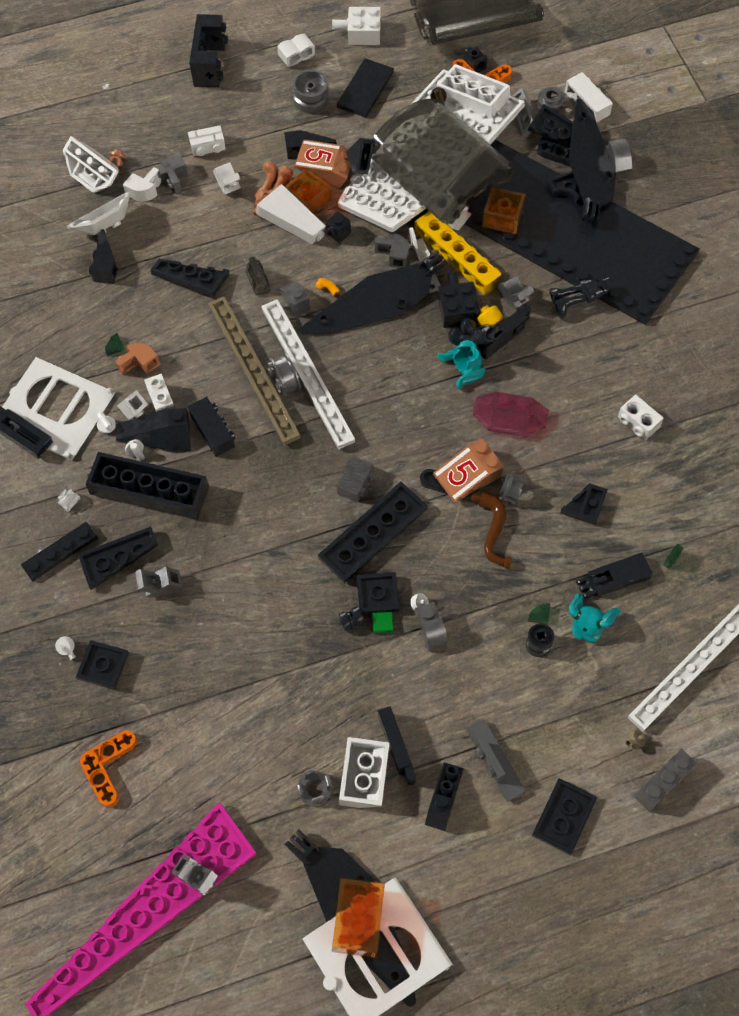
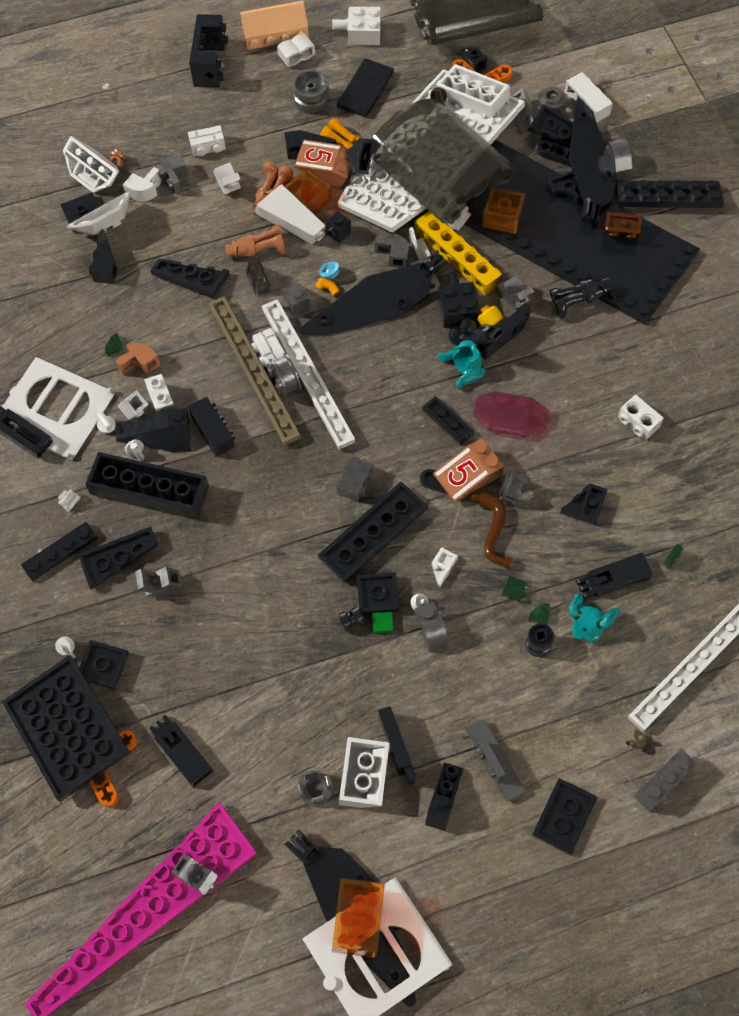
none -> black plate [2,655,131,802]
none -> black plate [60,192,99,233]
none -> black hinge [149,715,213,788]
none -> nougat piece [225,224,286,258]
none -> light nougat slope [240,1,309,50]
none -> white brick [251,328,285,369]
none -> medium azure hat [319,262,340,280]
none -> light orange piece [320,118,360,149]
none -> black tile [422,396,474,446]
none -> white tile [432,547,458,588]
none -> clear green tile [502,576,528,602]
none -> reddish brown bracket [604,212,642,240]
none -> black plate [616,180,724,208]

